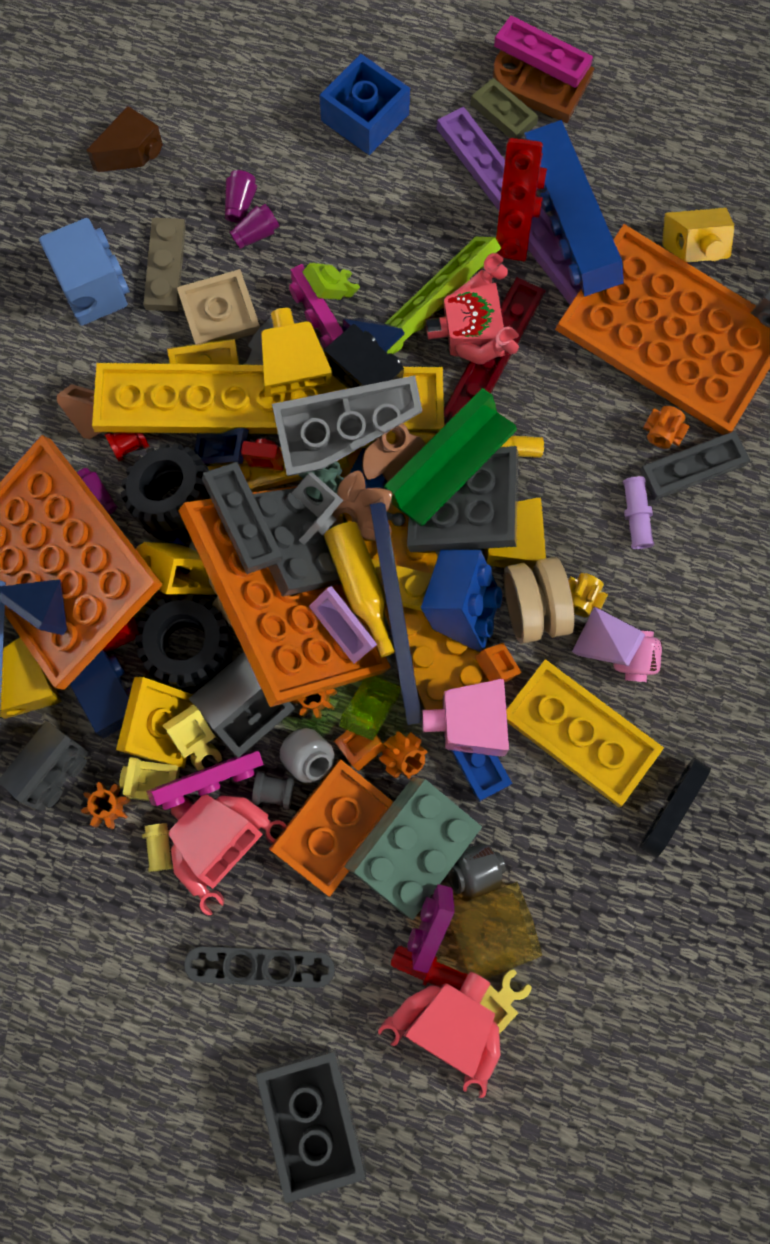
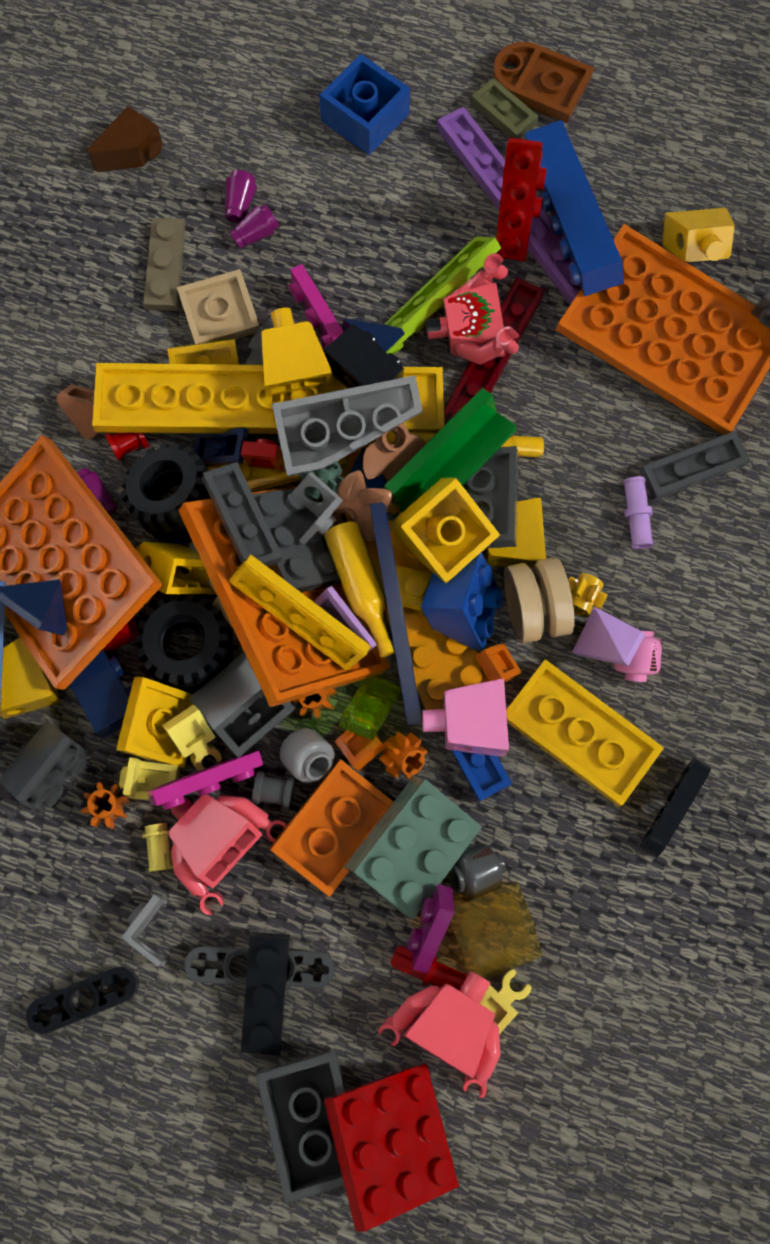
medium blue piece [39,218,130,326] -> none
lime plate [303,263,360,300] -> none
dark pink plate [494,15,593,88] -> none
orange gear [643,406,690,449] -> none
none -> black beam [26,967,139,1034]
none -> light grey bracket [121,894,167,967]
none -> yellow tile [229,554,371,671]
none -> black plate [241,932,290,1056]
none -> red plate [324,1063,459,1232]
none -> yellow slope [389,478,500,583]

